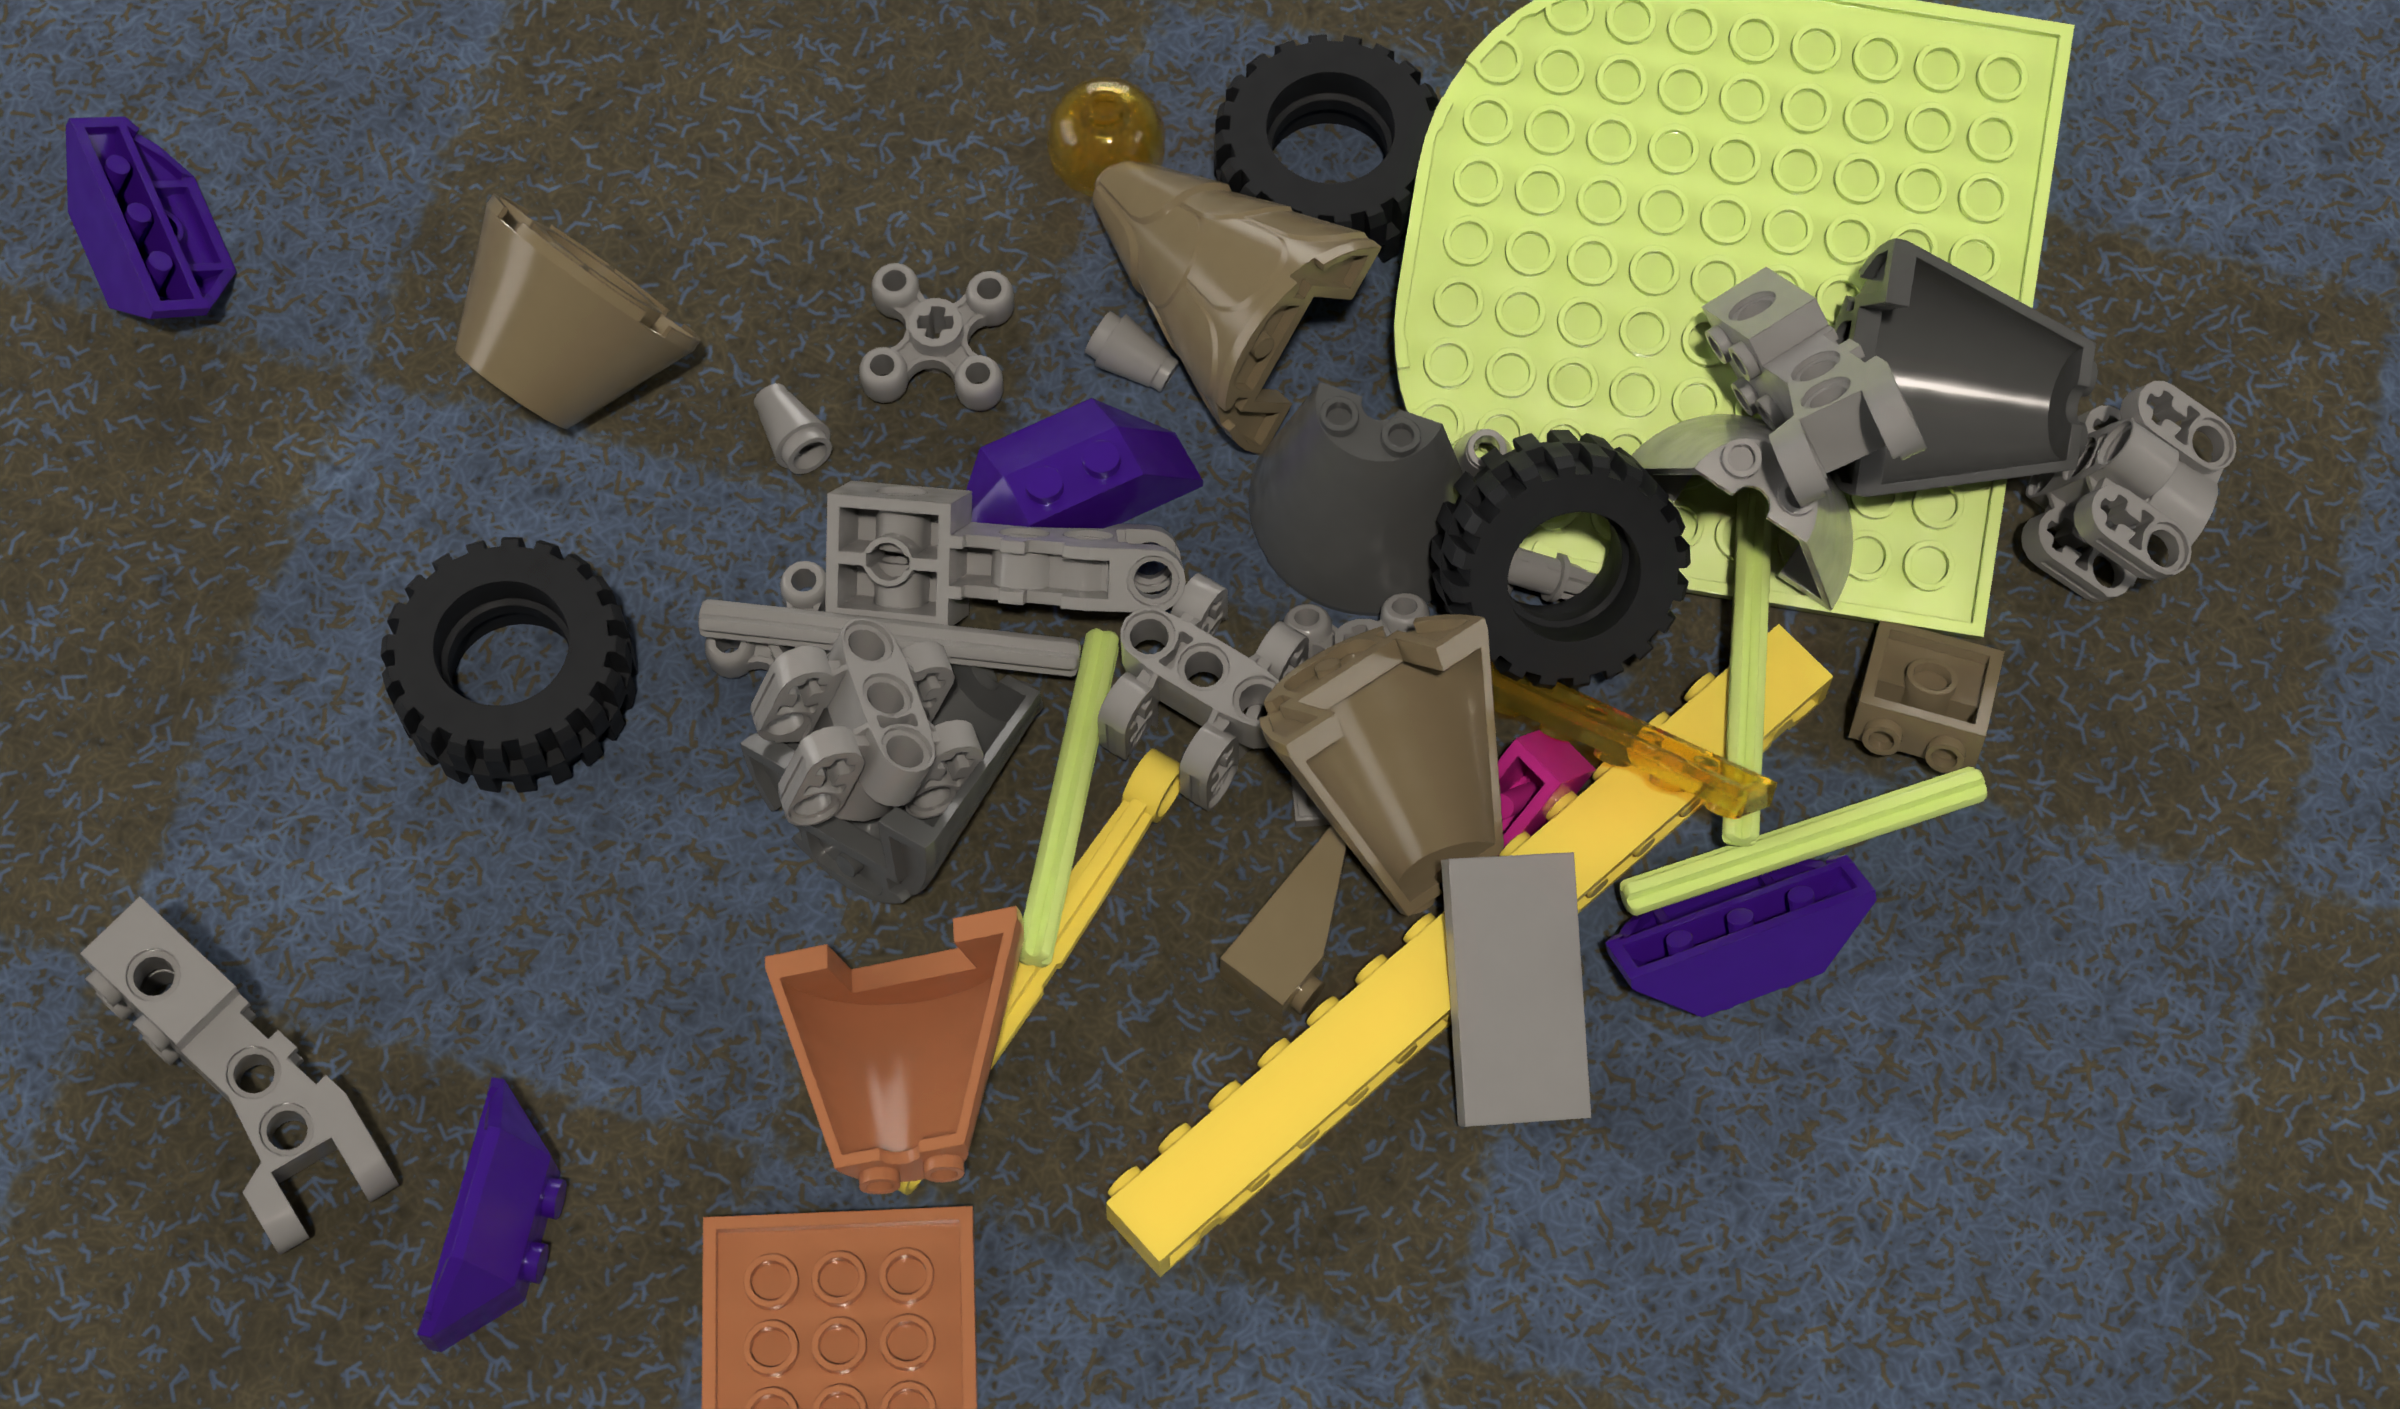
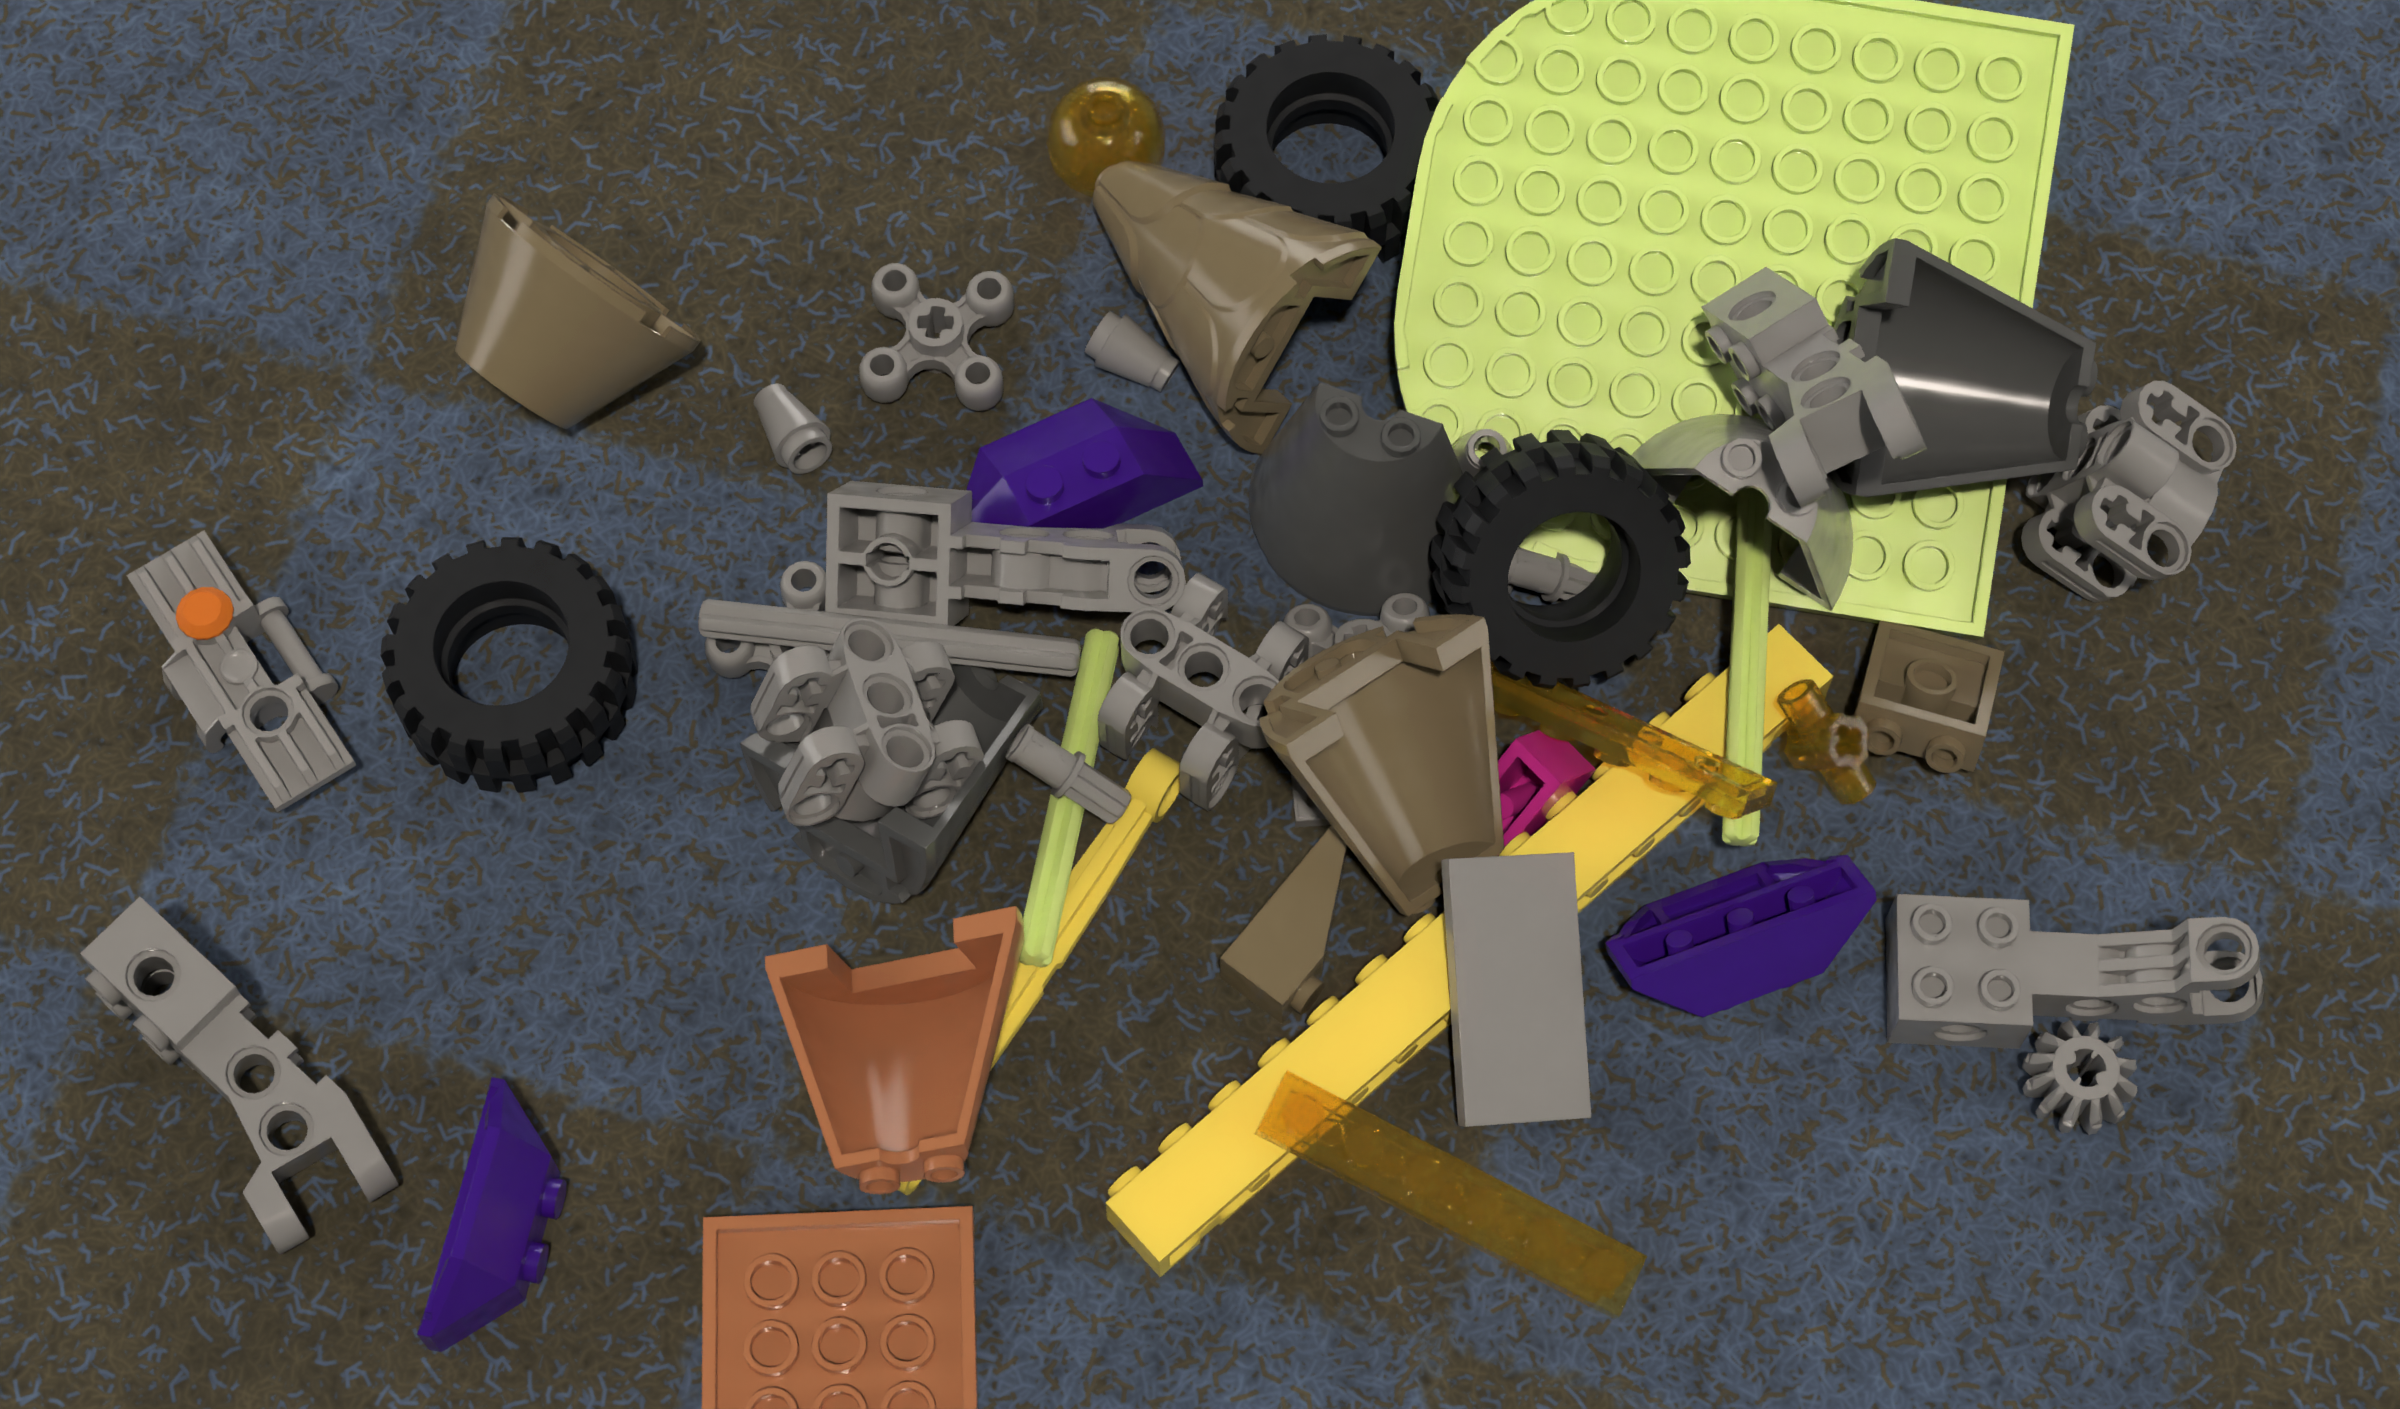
dark purple wedge [66,116,236,319] -> none
yellowish green axle [1619,766,1987,916] -> none
none -> light grey piece [126,530,356,812]
none -> light grey axle [1005,724,1131,824]
none -> clear yellow plate [1254,1070,1647,1319]
none -> clear yellow axle [1777,679,1877,804]
none -> light grey brick [1885,894,2264,1049]
none -> light grey gear [2022,1020,2137,1135]

